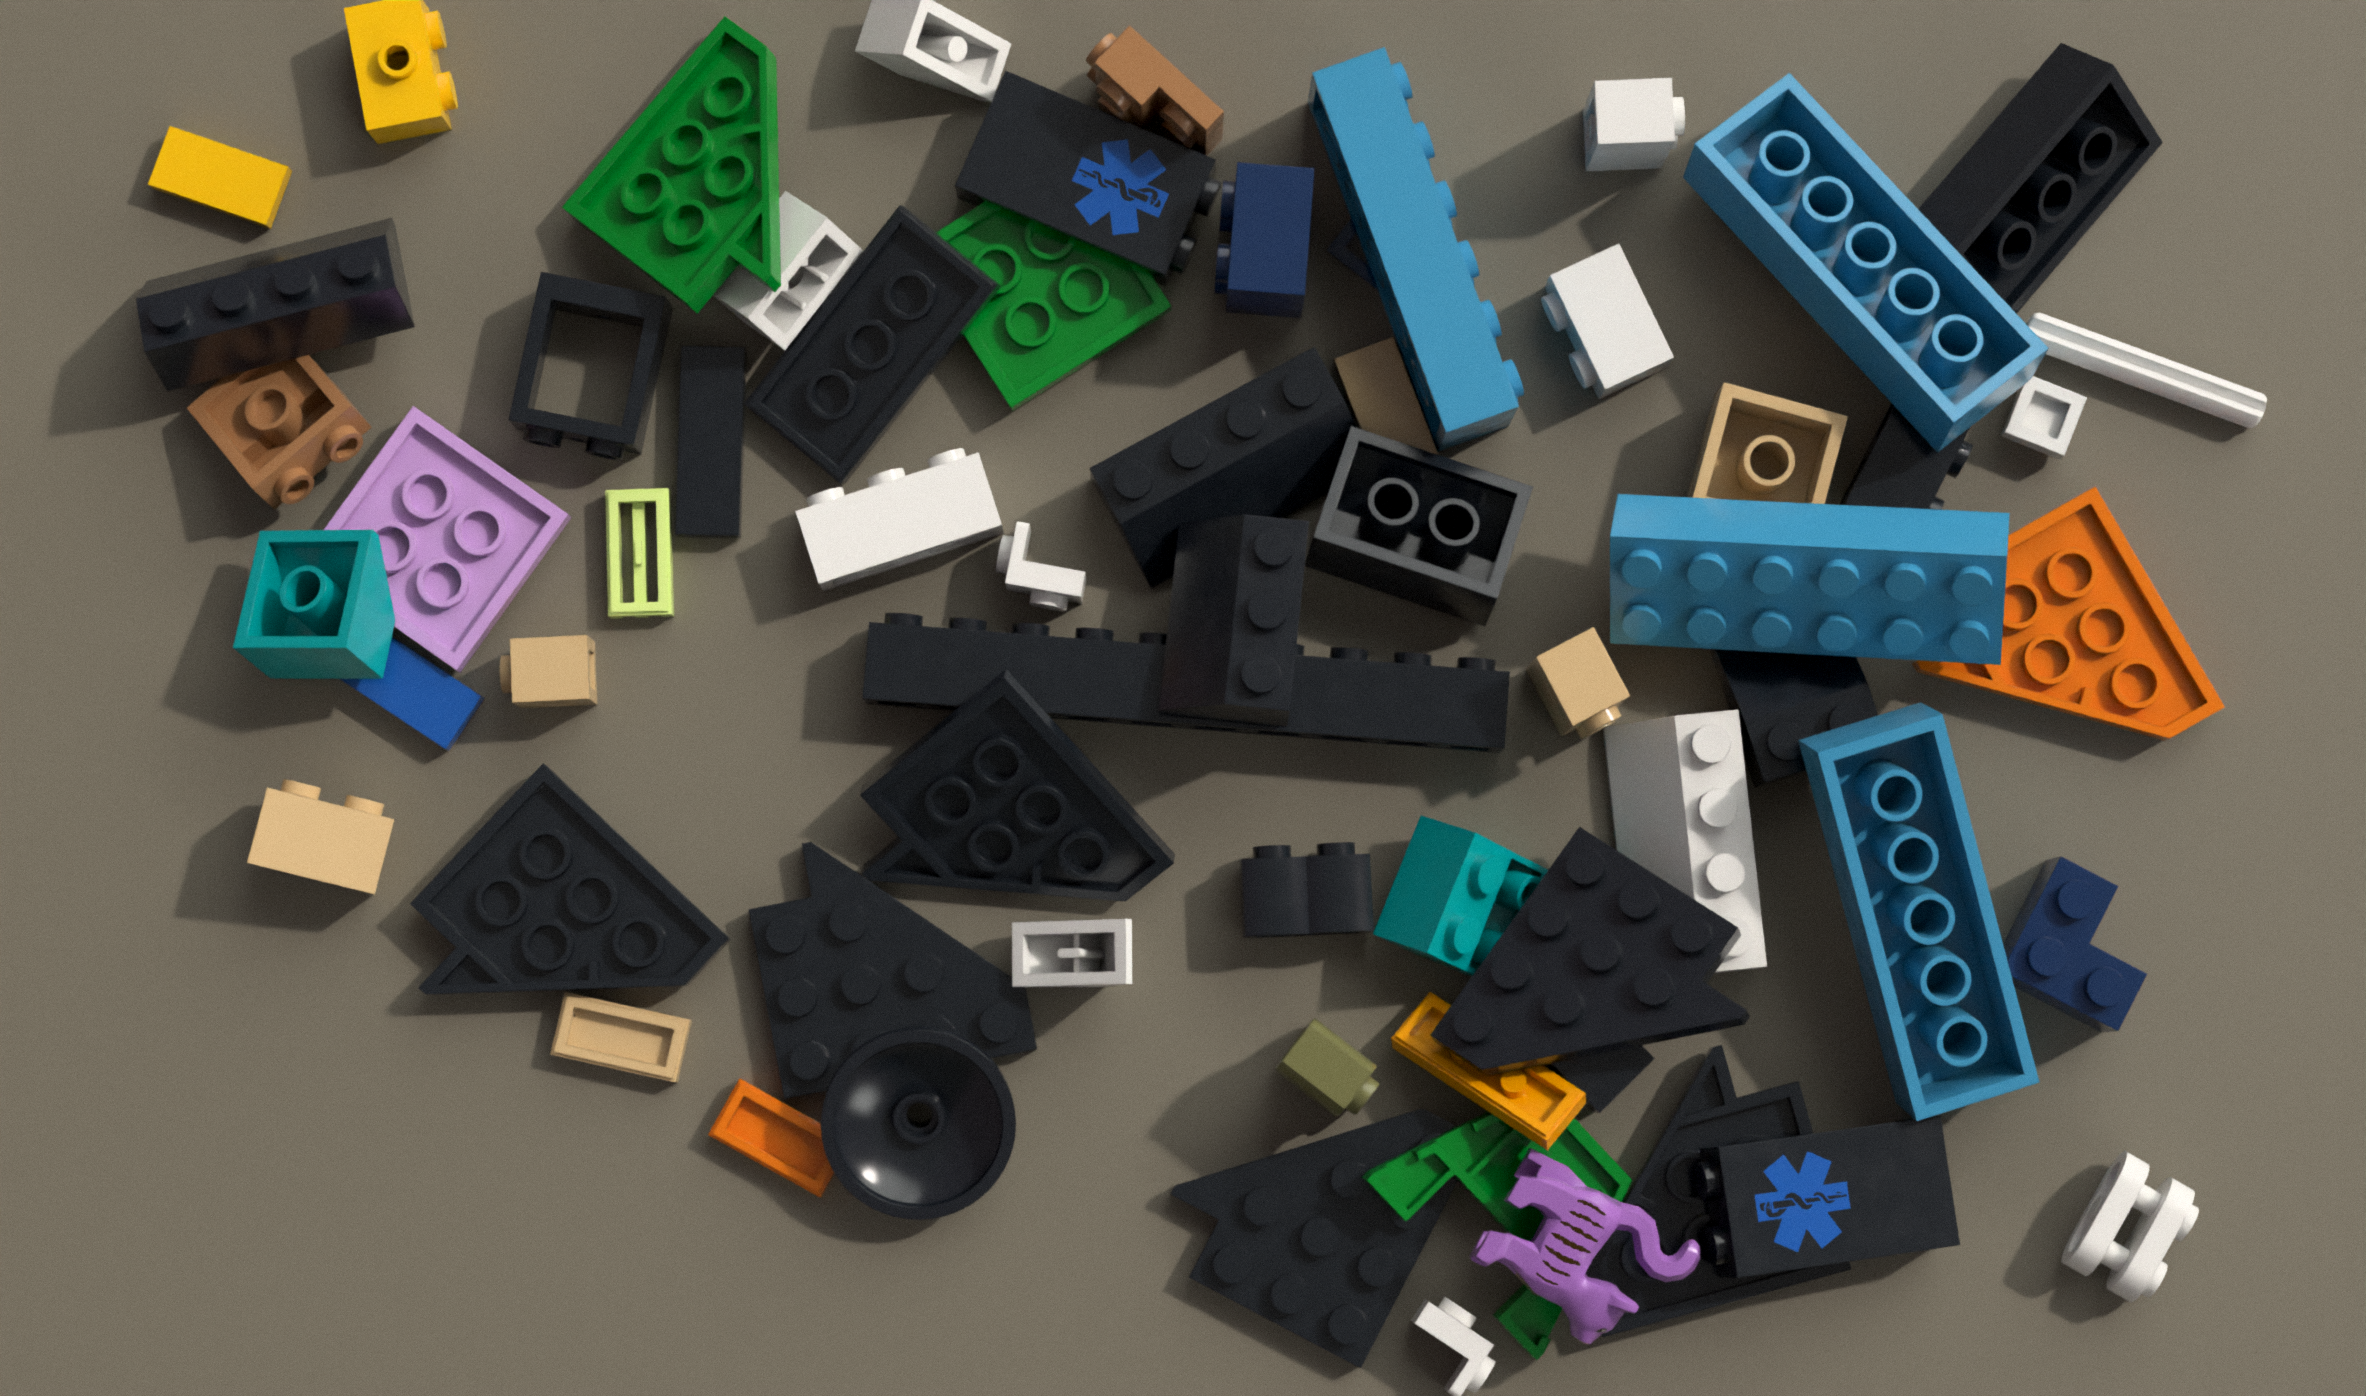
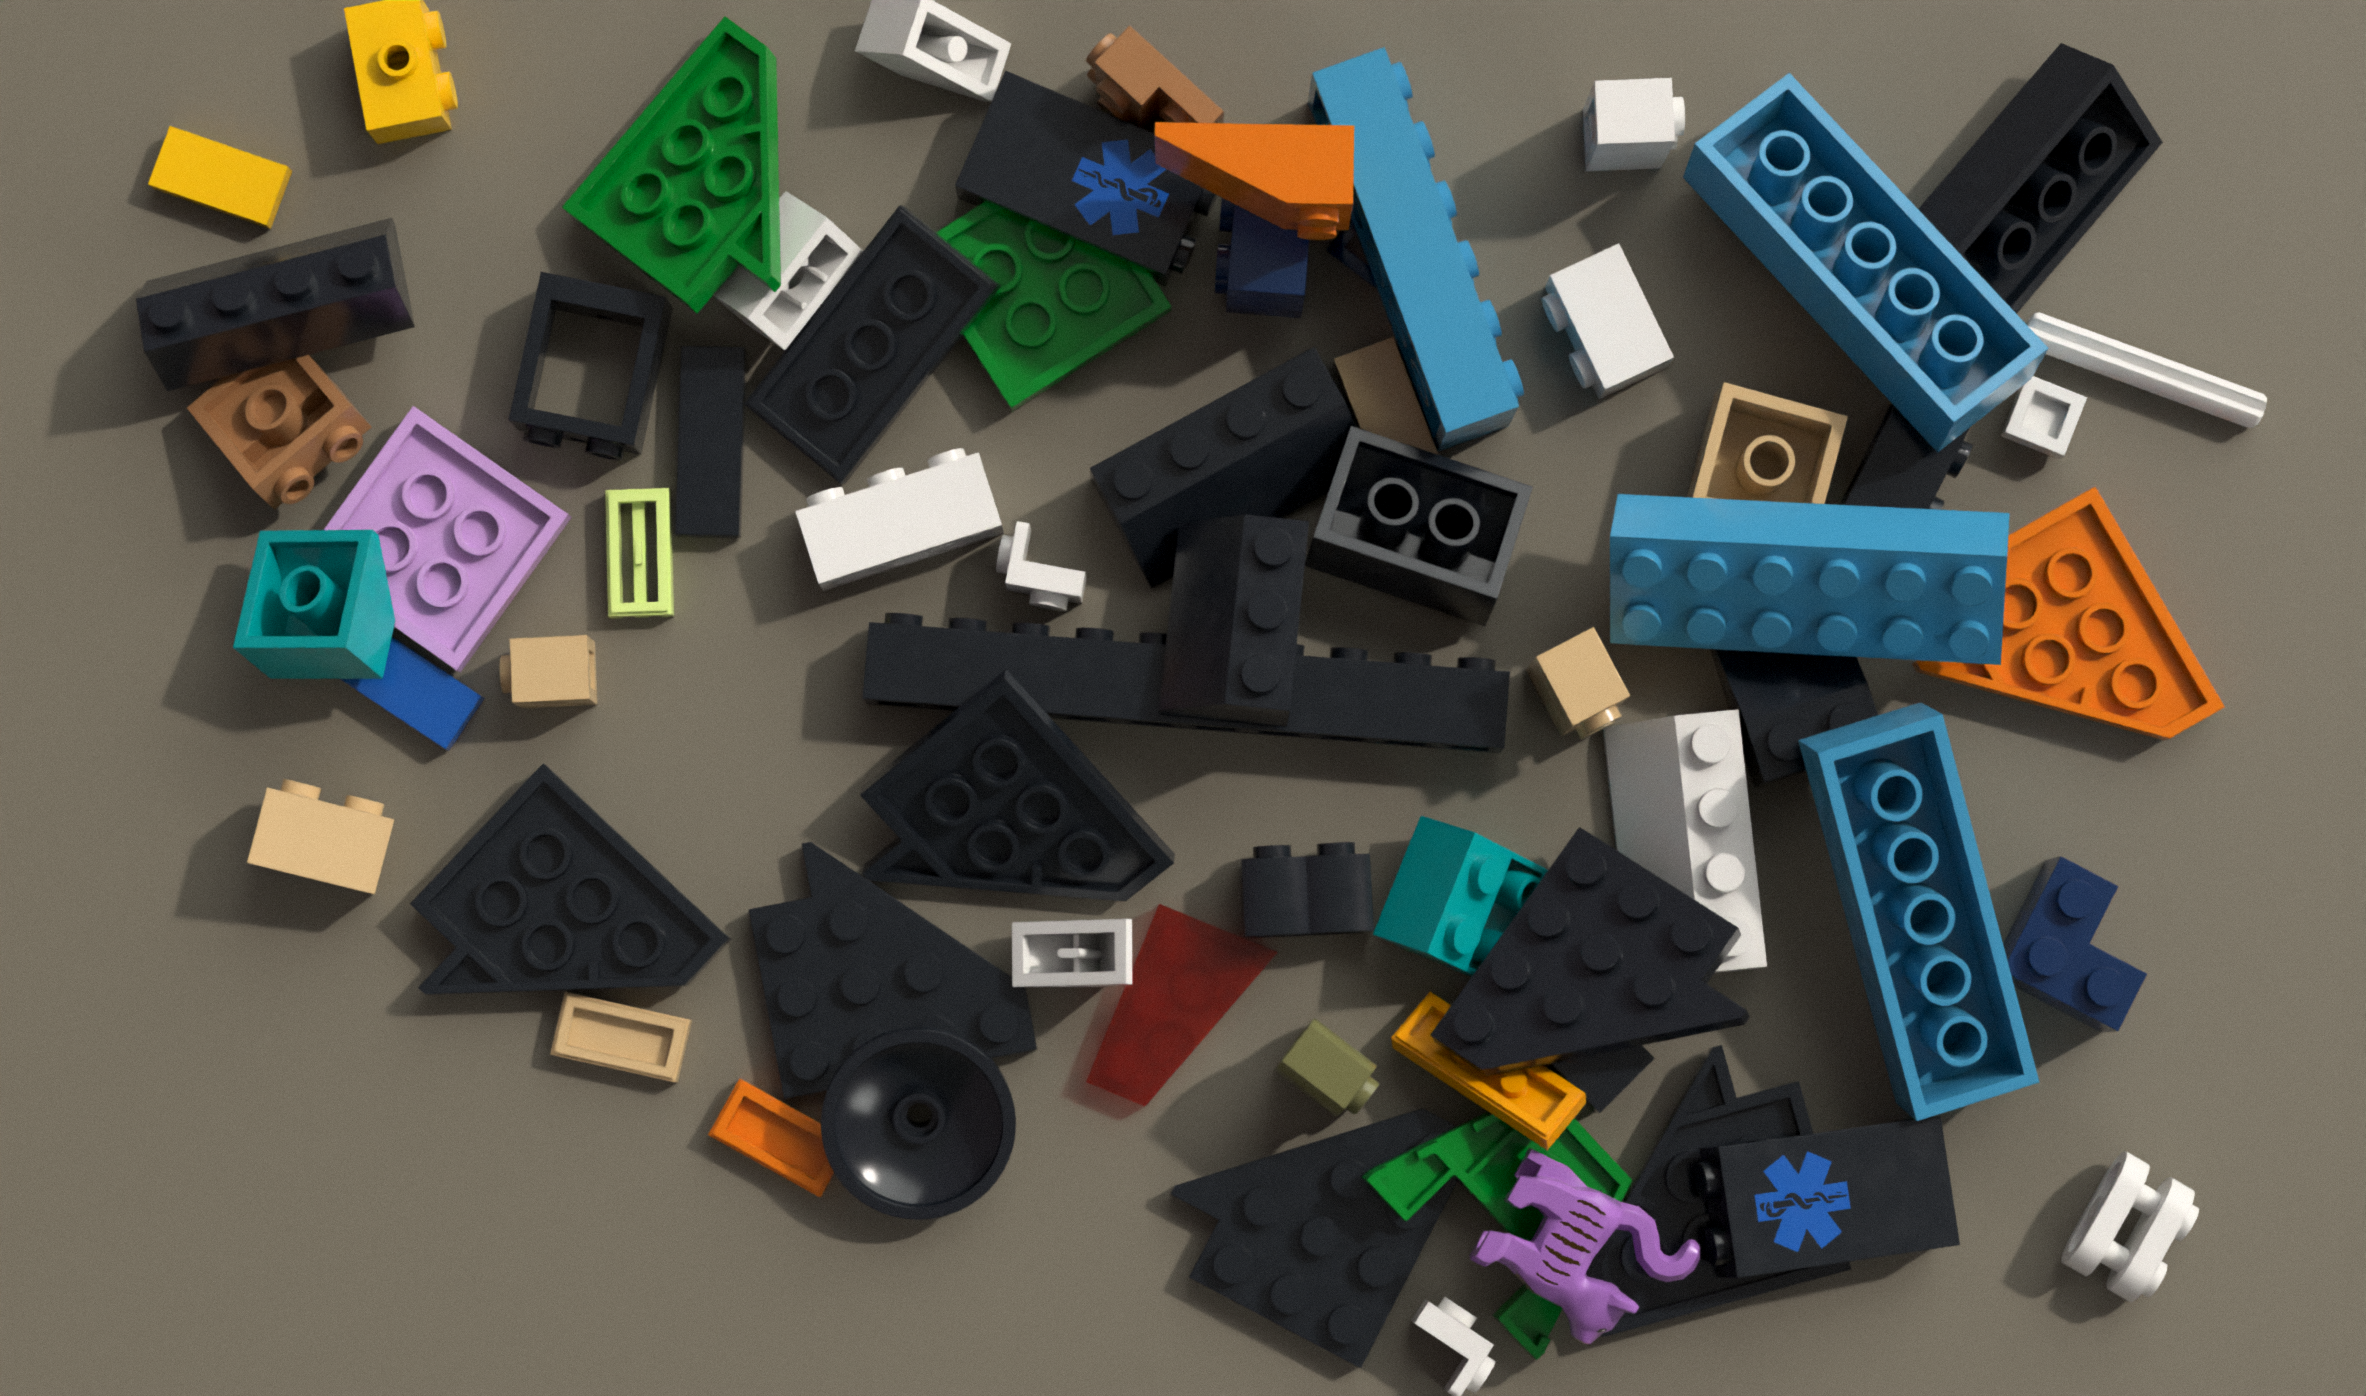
none -> clear red wing [1086,904,1278,1107]
none -> orange slope [1155,122,1354,240]

